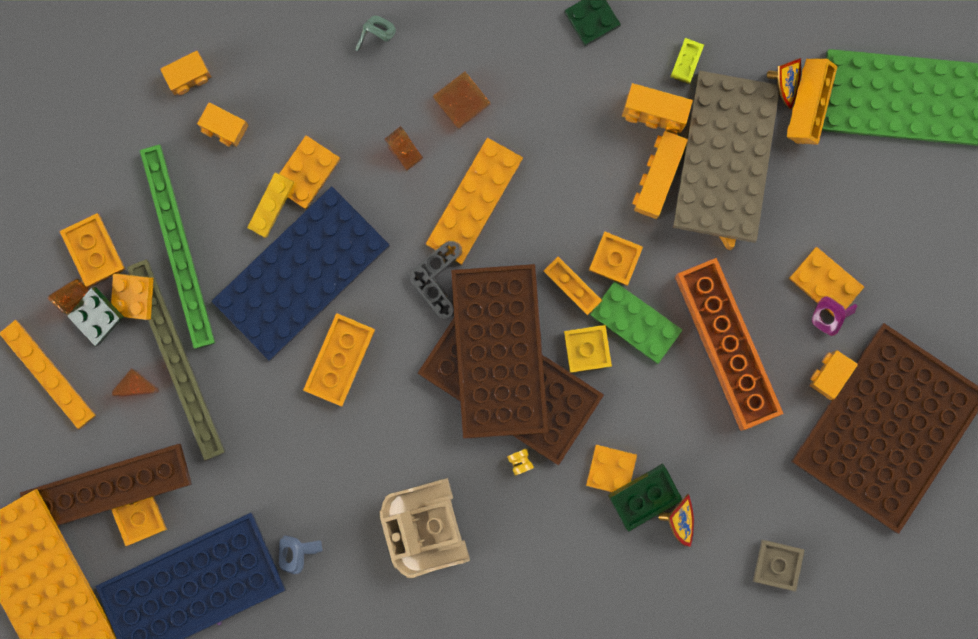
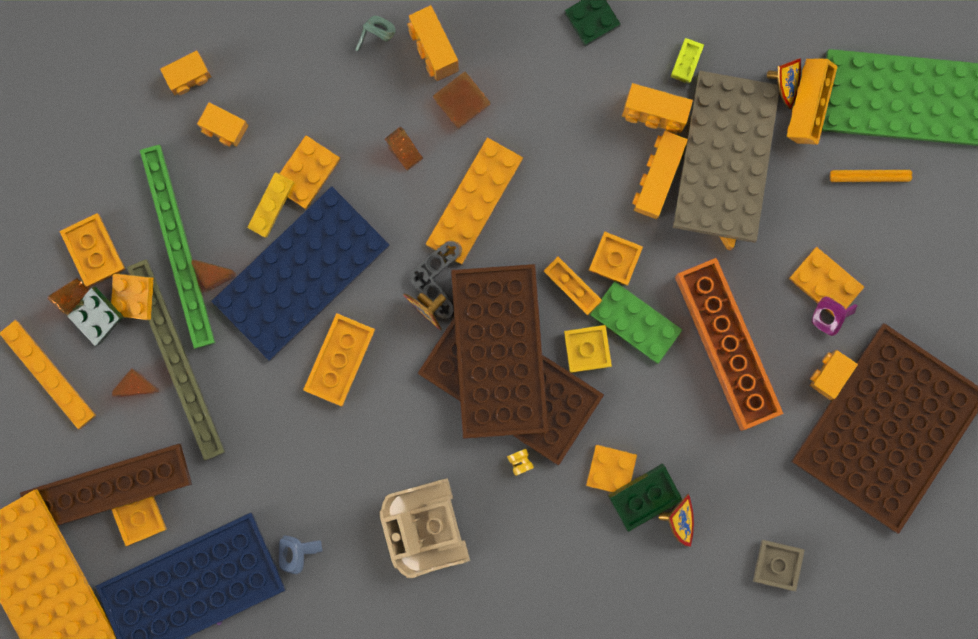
none -> clear orange slope [191,259,236,291]
none -> pearl gold shield [403,293,446,331]
none -> light orange brick [407,5,459,81]
none -> light orange axle [829,170,912,182]

